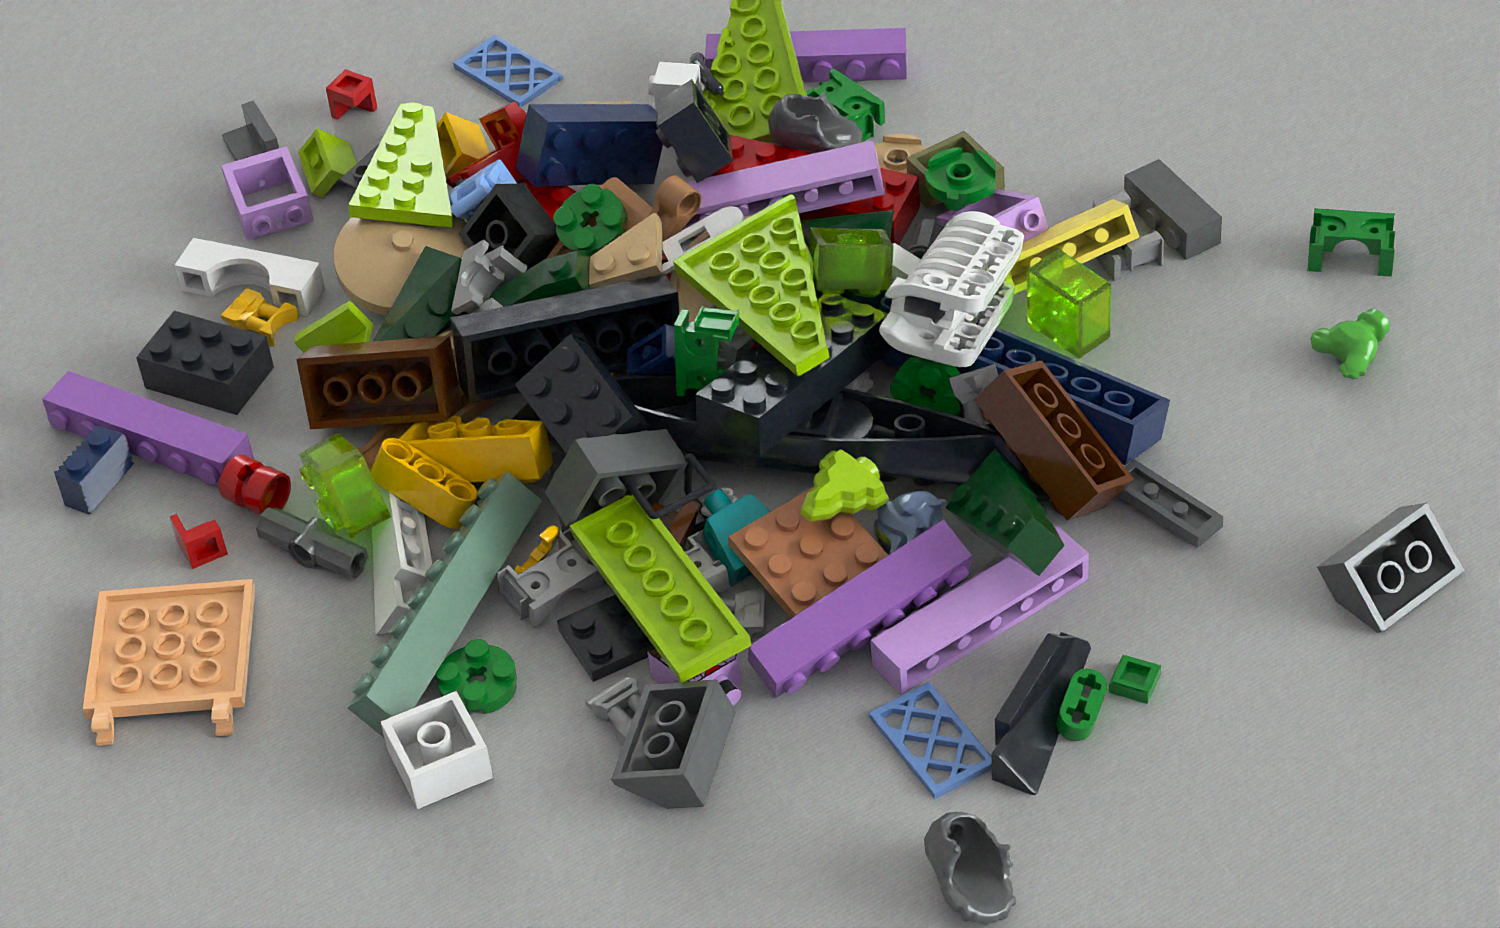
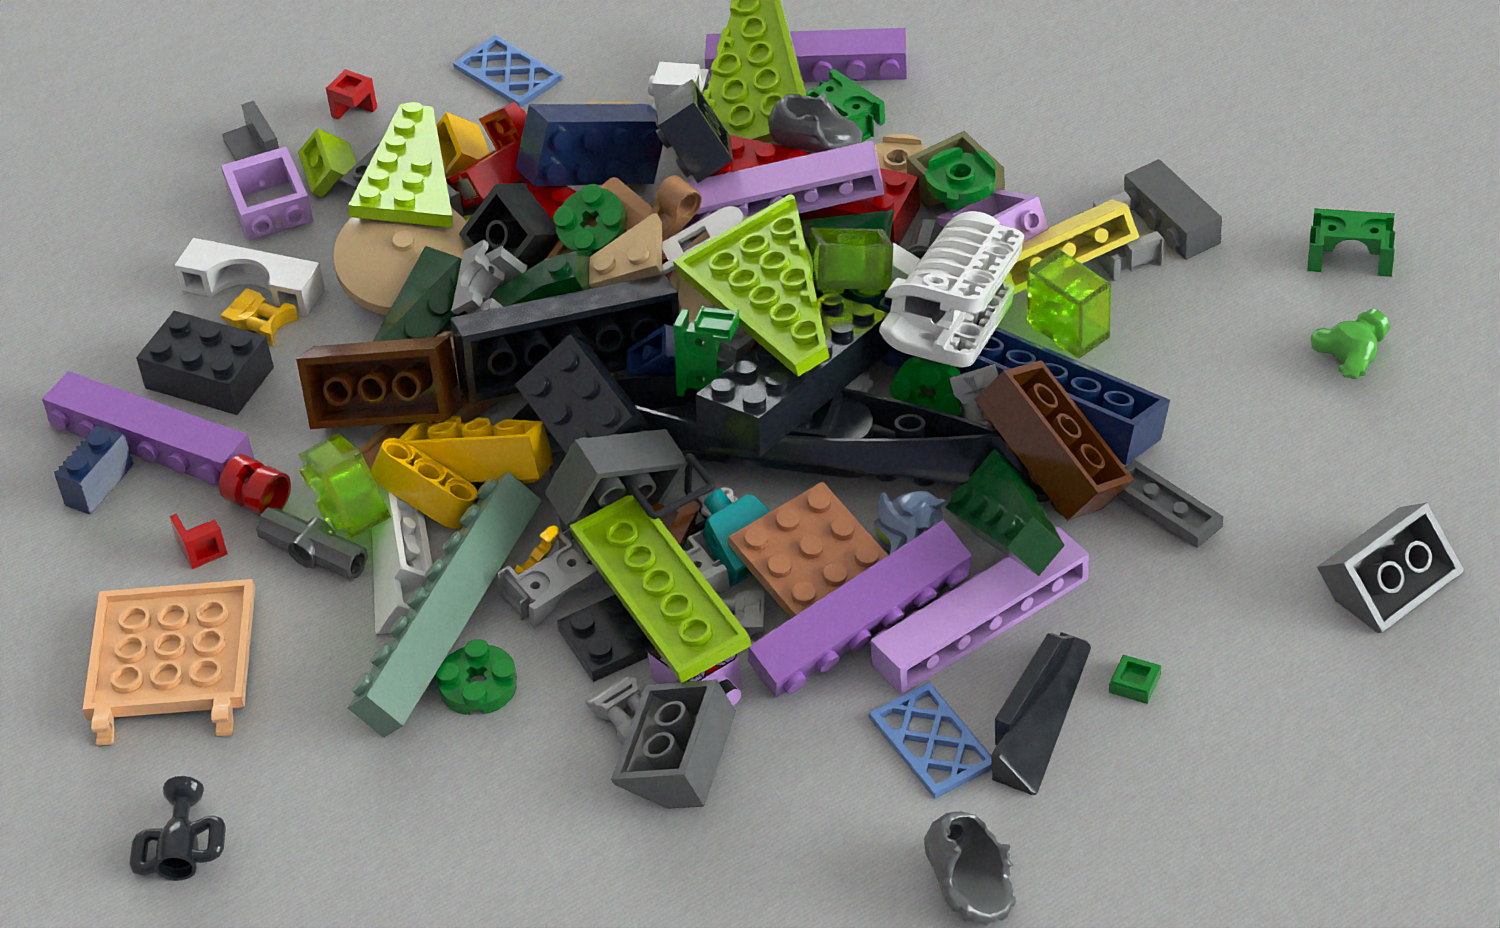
lime panel [294,300,374,353] -> none
white brick [381,691,493,809] -> none
light blue piece [448,159,516,220] -> none
black piece [690,52,724,96] -> none
lime rock [800,449,889,522] -> none
green beam [1056,668,1107,741] -> none
none -> black piece [129,776,226,881]

